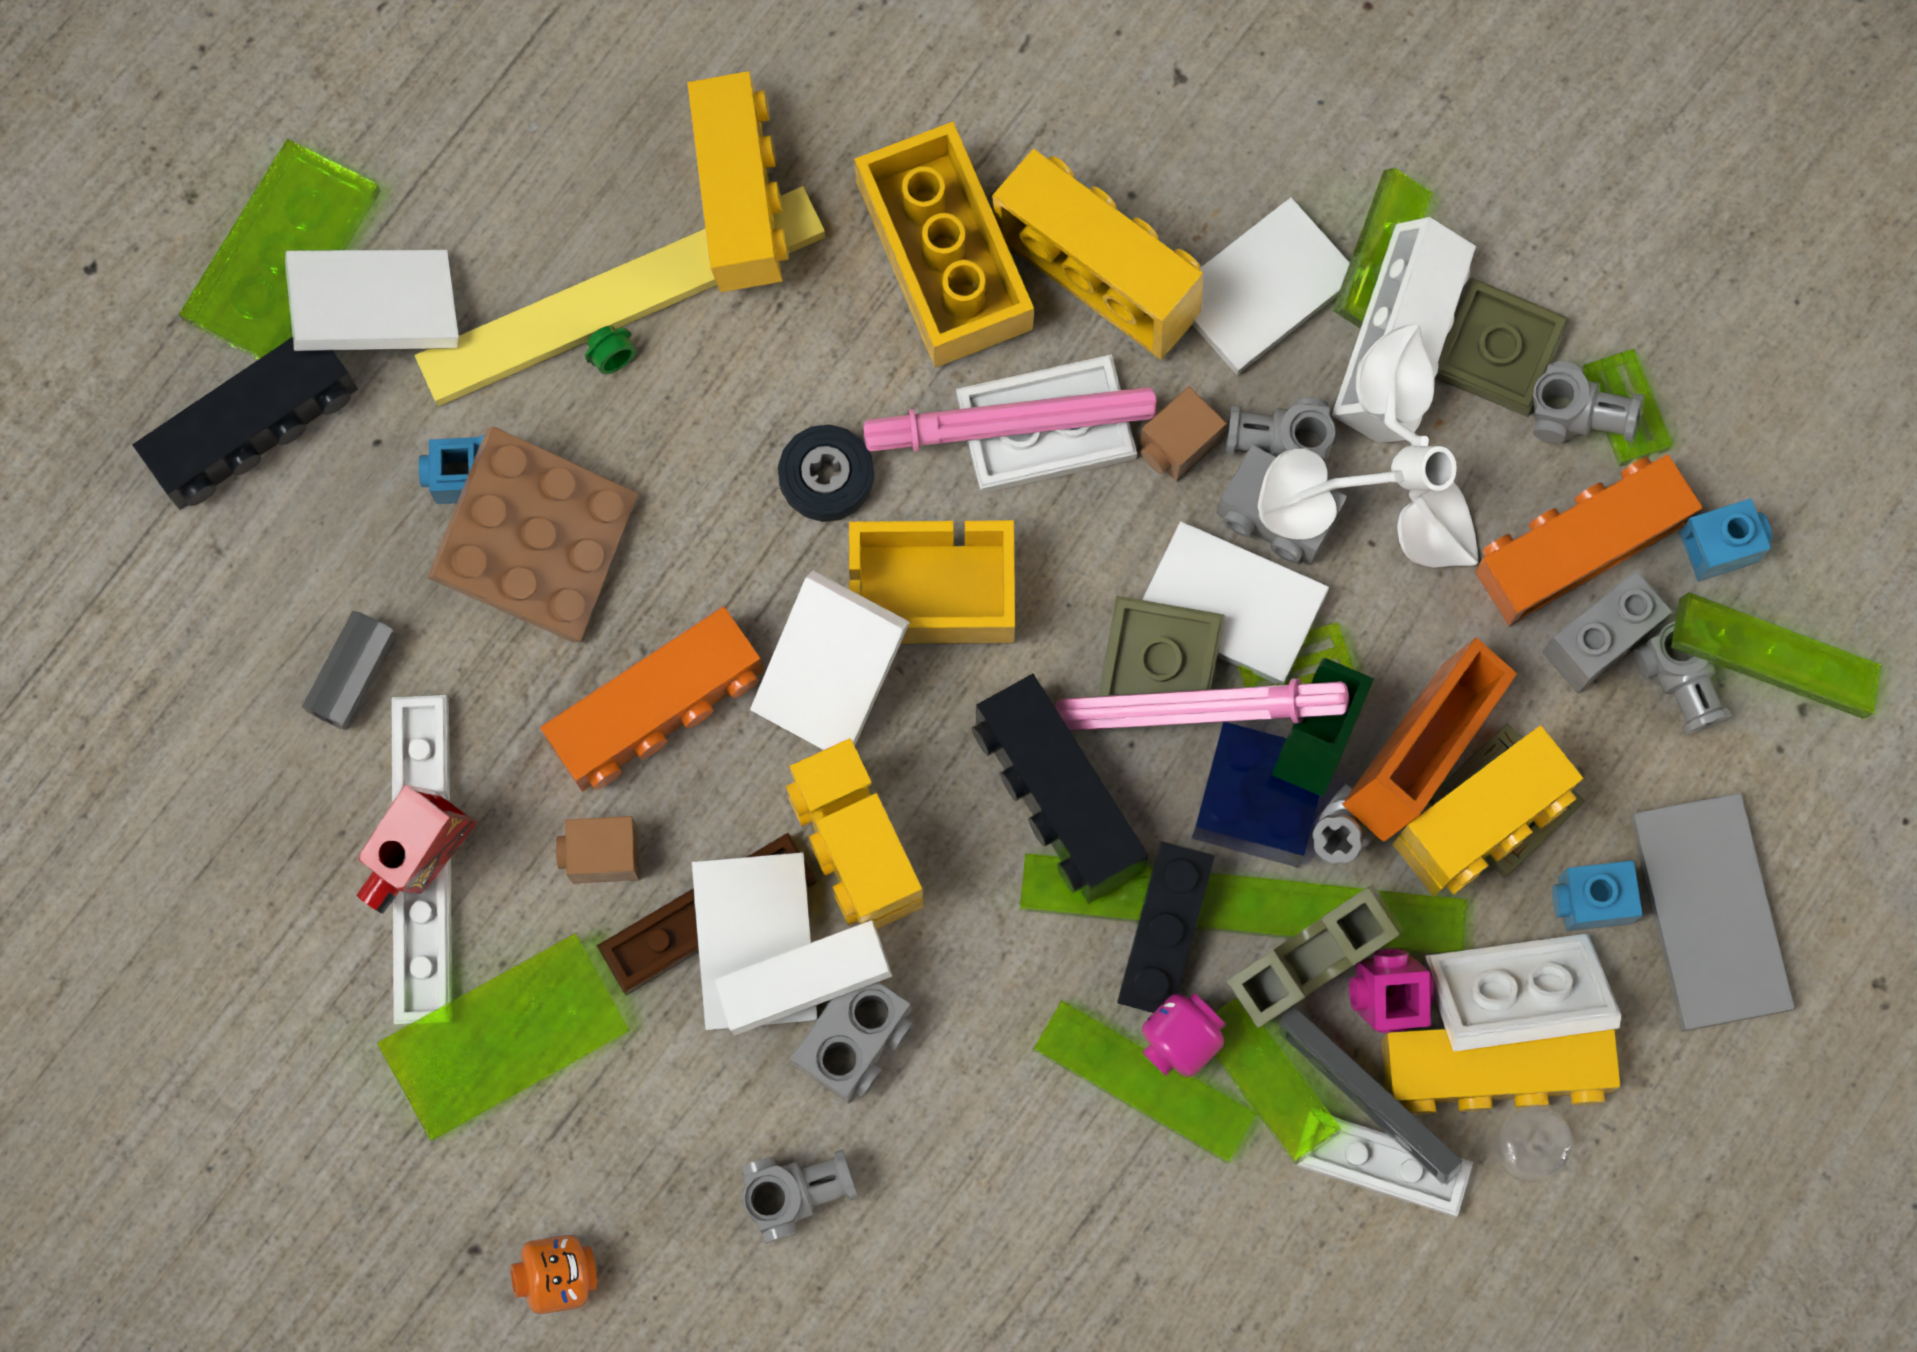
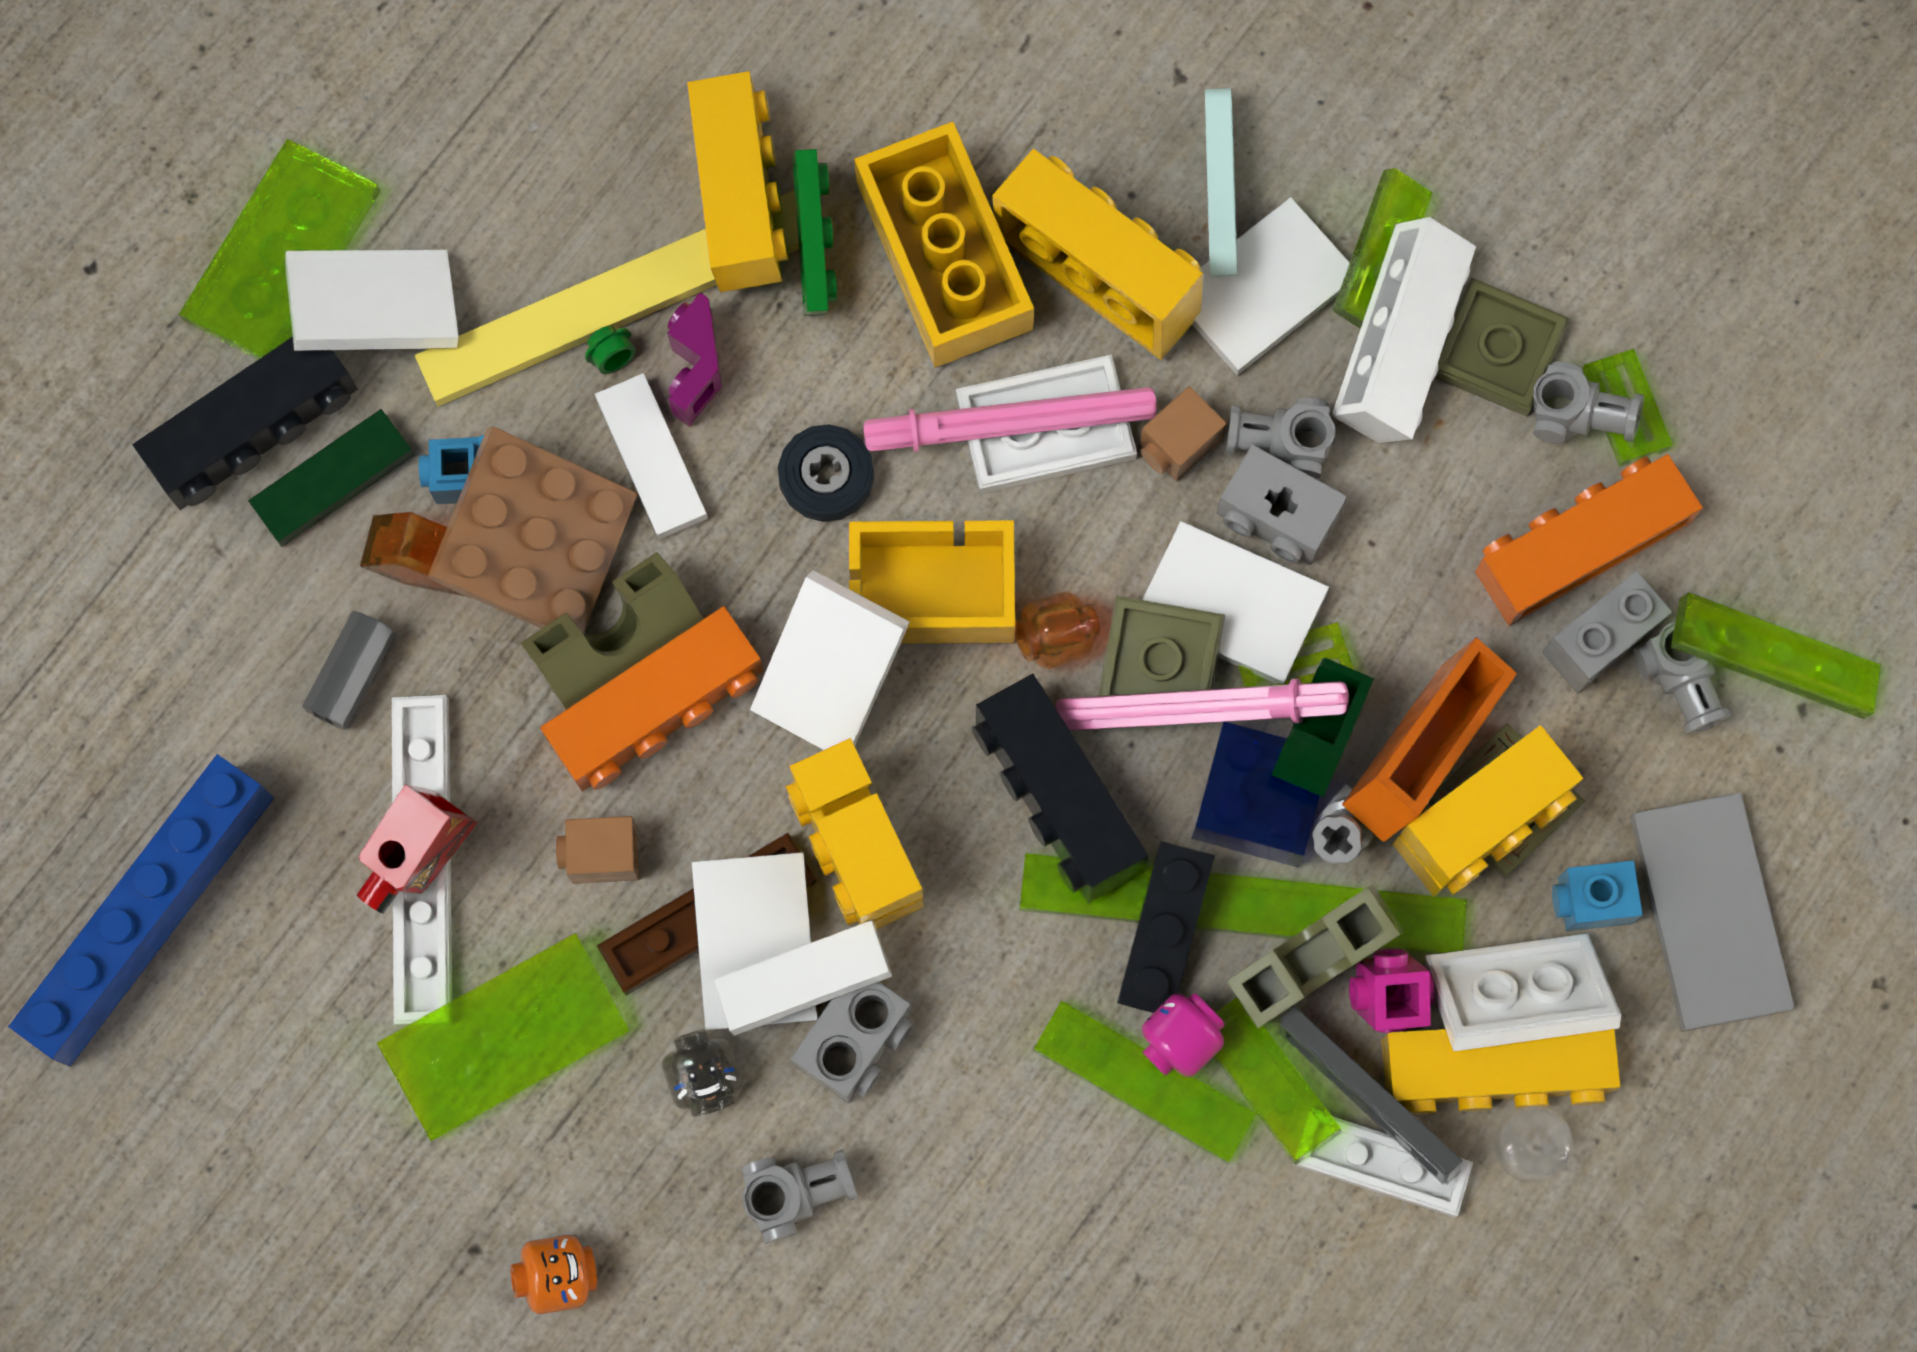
white plant [1257,324,1479,568] -> none
dark azure brick [1679,498,1772,582] -> none
none -> blue brick [8,754,274,1067]
none -> dark green tile [248,409,414,547]
none -> clear orange slope [360,512,471,598]
none -> olive arch [521,552,704,710]
none -> white tile [595,373,708,540]
none -> clear smoke head [661,1029,743,1117]
none -> magenta slope [667,292,722,427]
none -> green plate [792,149,837,316]
none -> clear orange head [1015,591,1100,670]
none -> light aqua beam [1205,88,1238,277]

